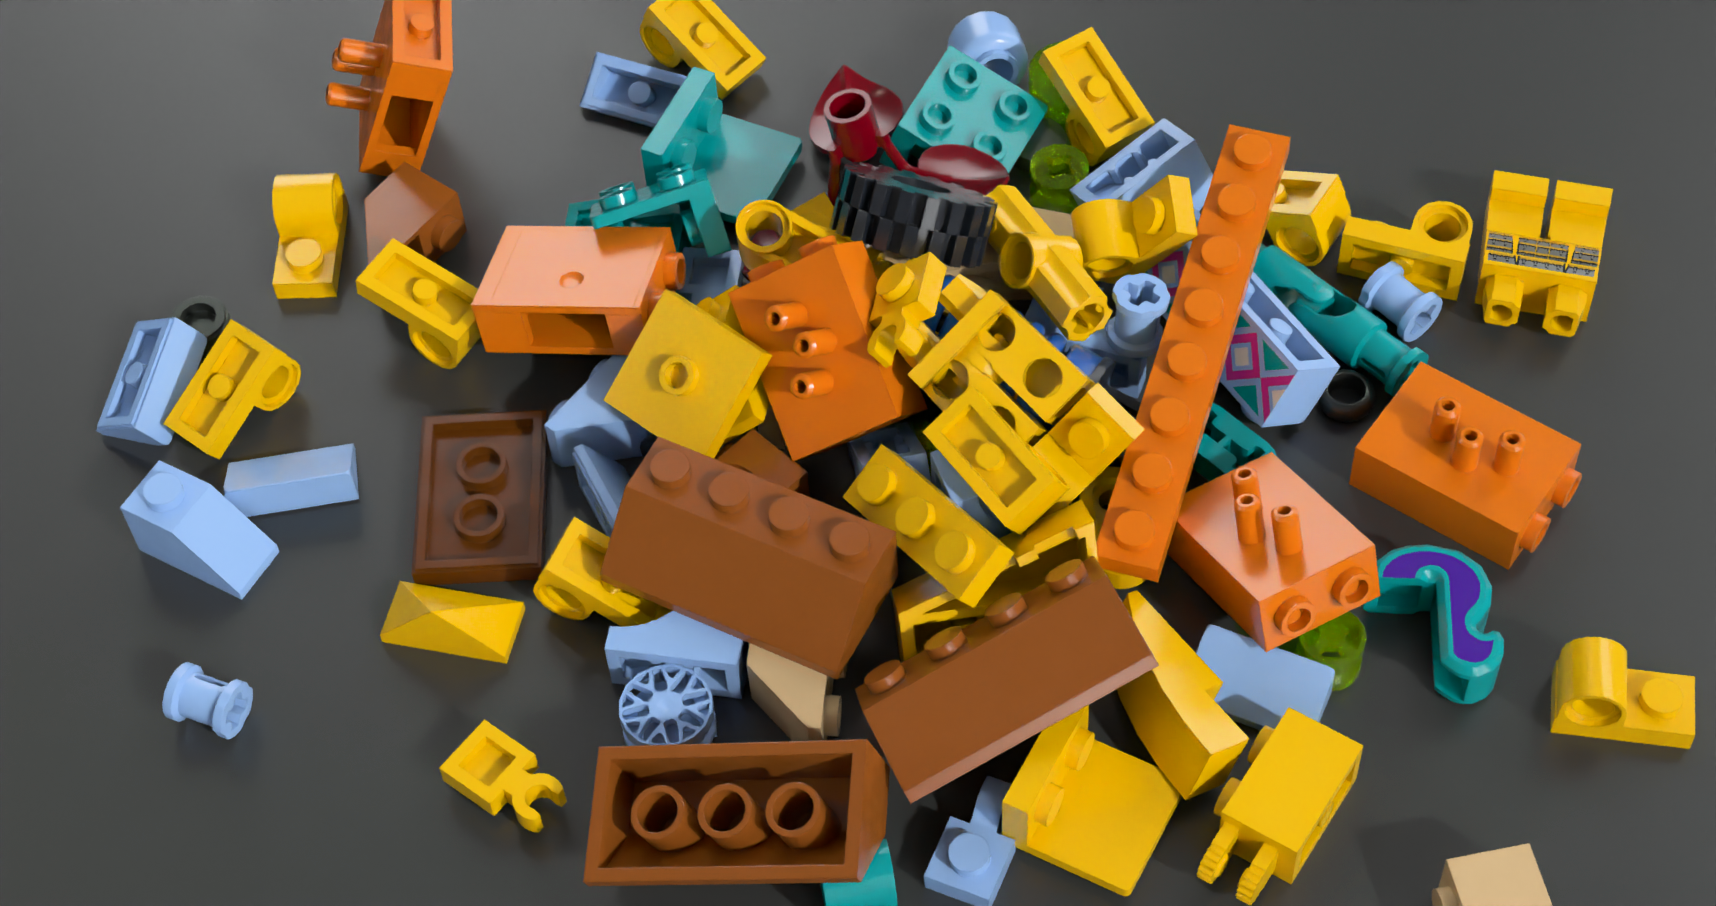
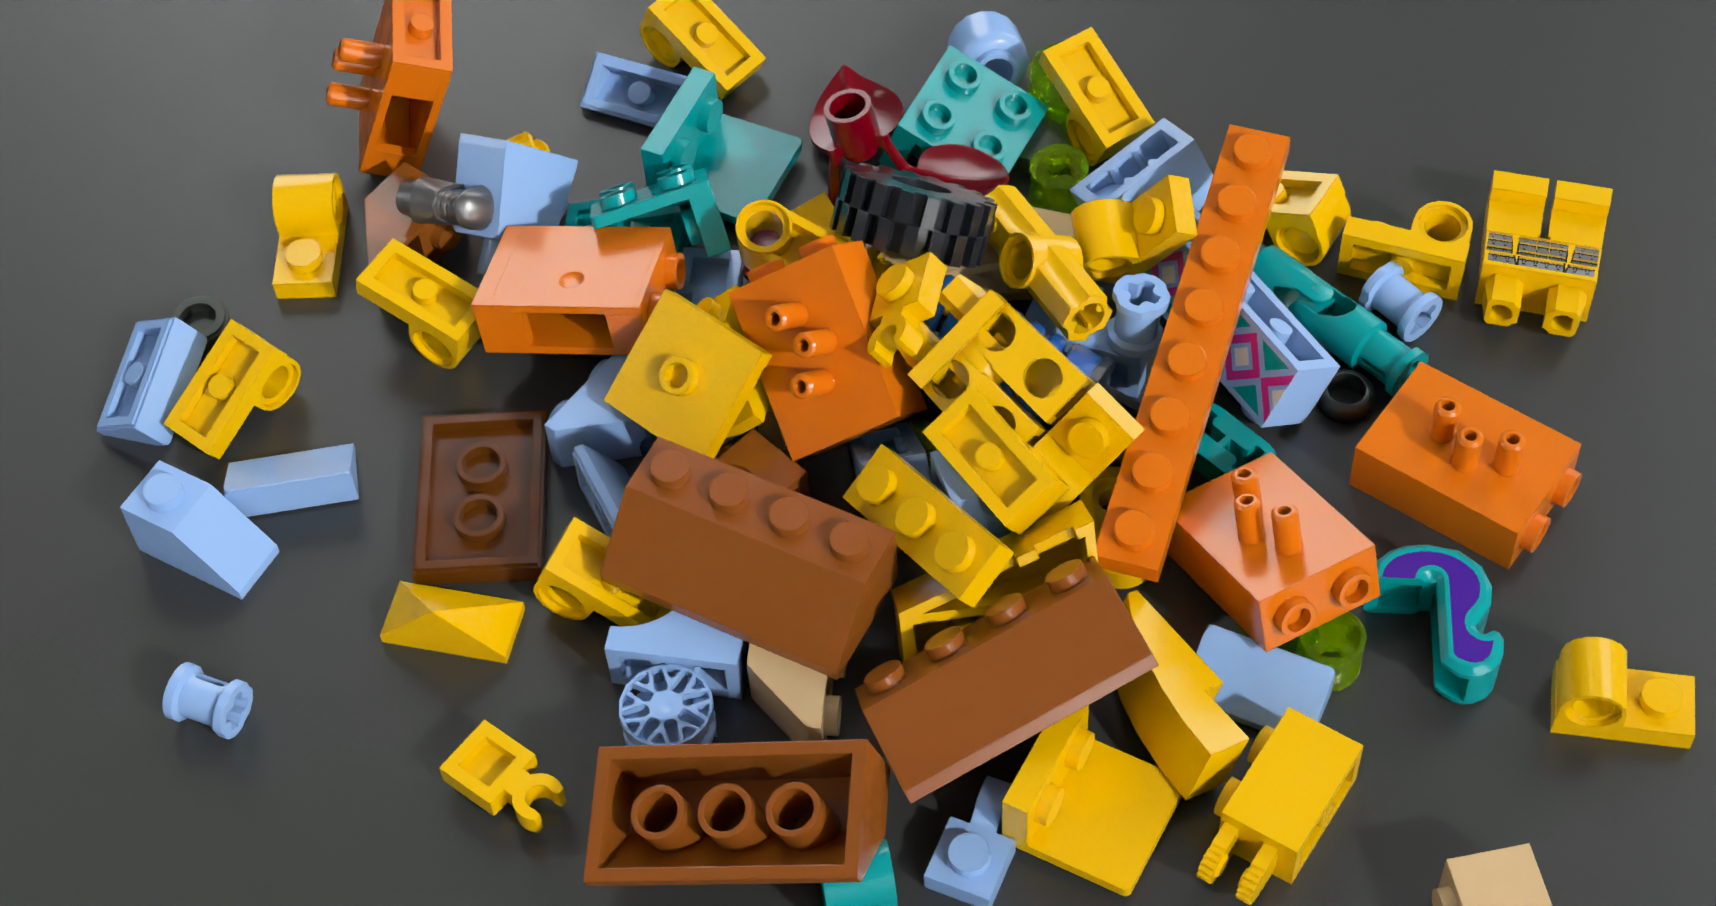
none -> light blue torso [396,131,578,275]

